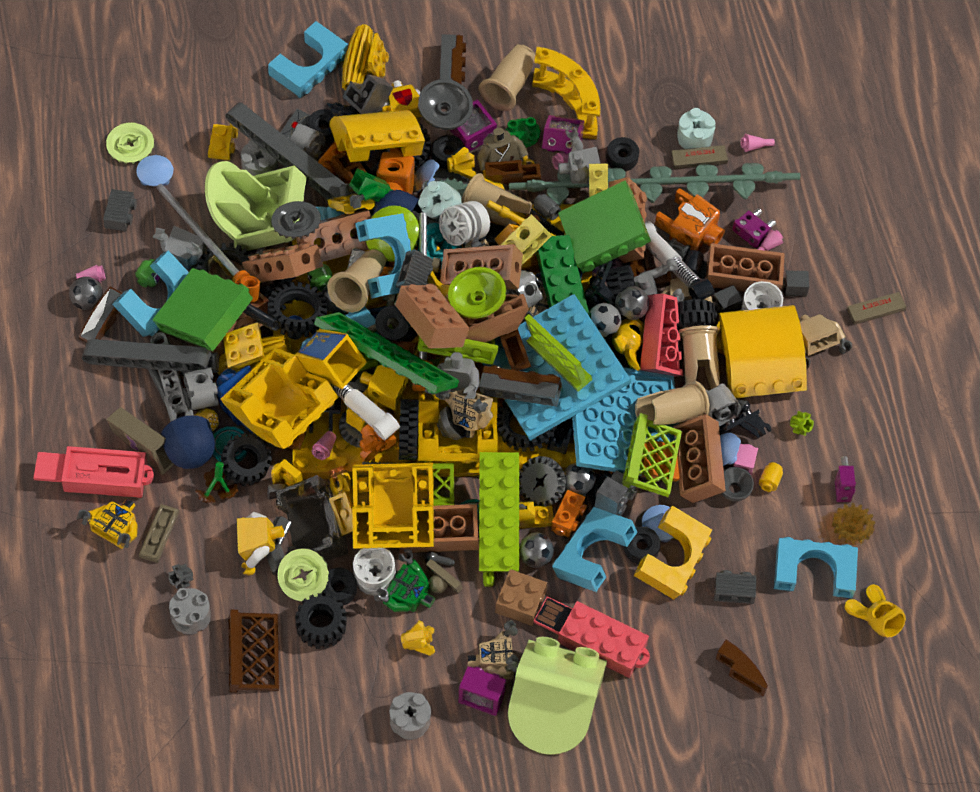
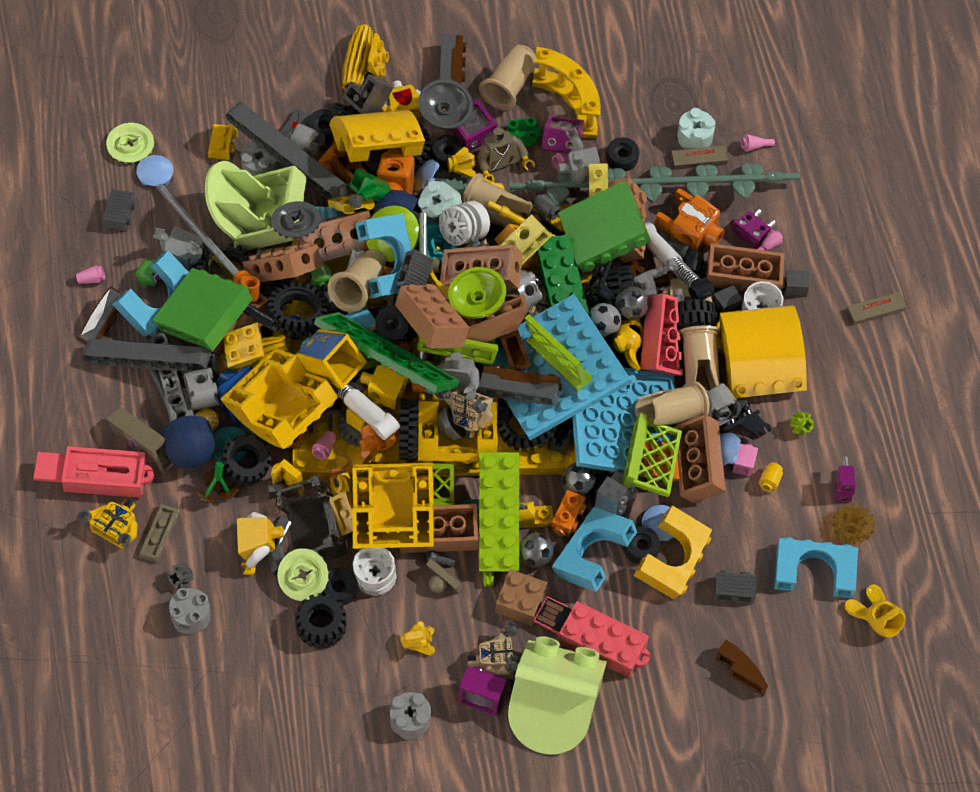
flat silver piece [69,277,103,310] -> none
reddish brown fence [228,609,279,693] -> none
medium azure arch [268,21,348,98] -> none
green torso [374,549,435,612] -> none
reddish brown slope [485,160,541,185] -> none
dark grey gear [519,456,566,507] -> none
dark grey piece [721,467,754,501] -> none
tan torso [799,315,852,368] -> none

